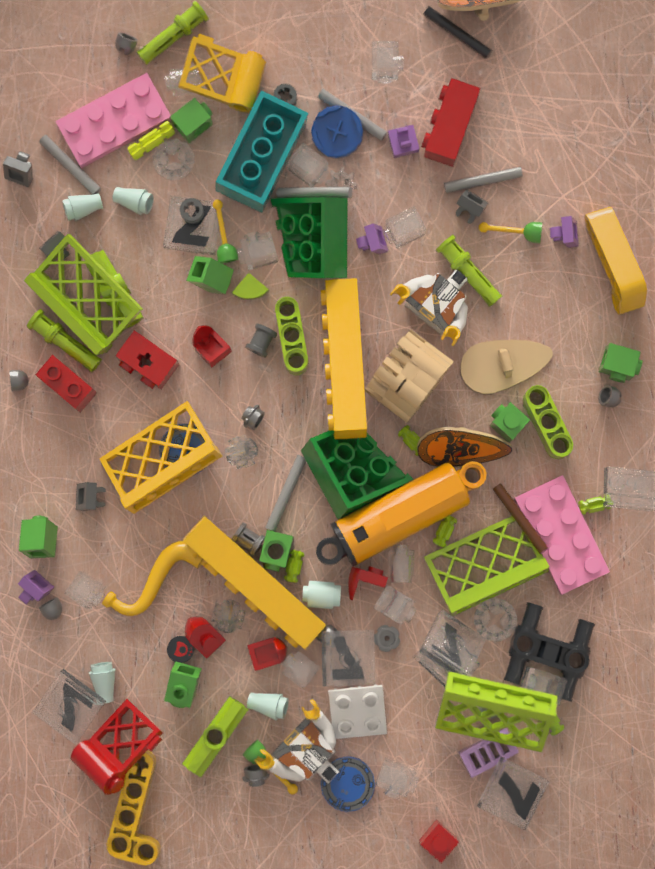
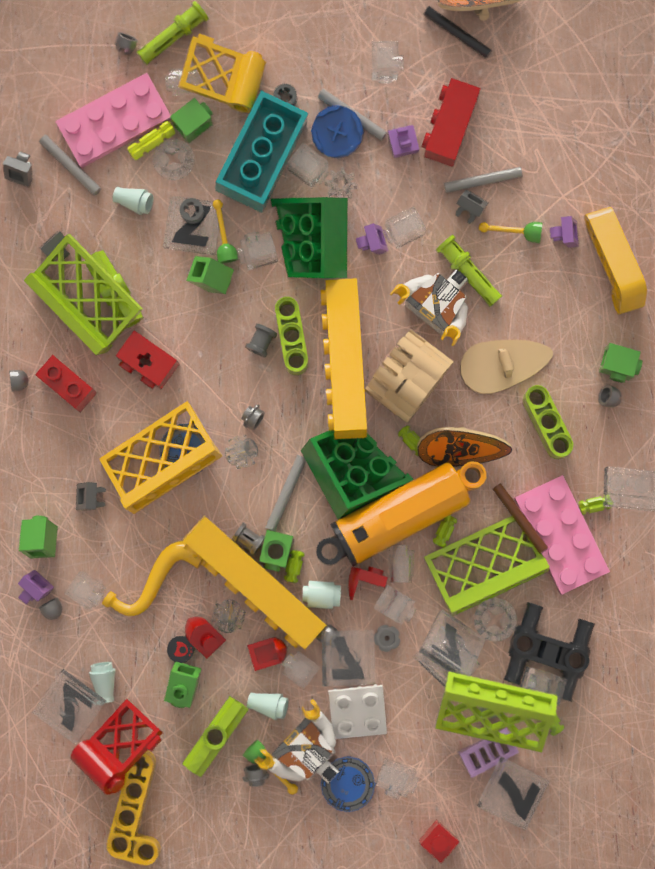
lime pin [27,309,102,373] -> none
light aqua cone [62,193,103,222] -> none
red plate [192,325,232,368] -> none
lime tile [232,273,269,299] -> none
light grey bar [276,187,353,198] -> none
bright green brick [490,402,530,443] -> none

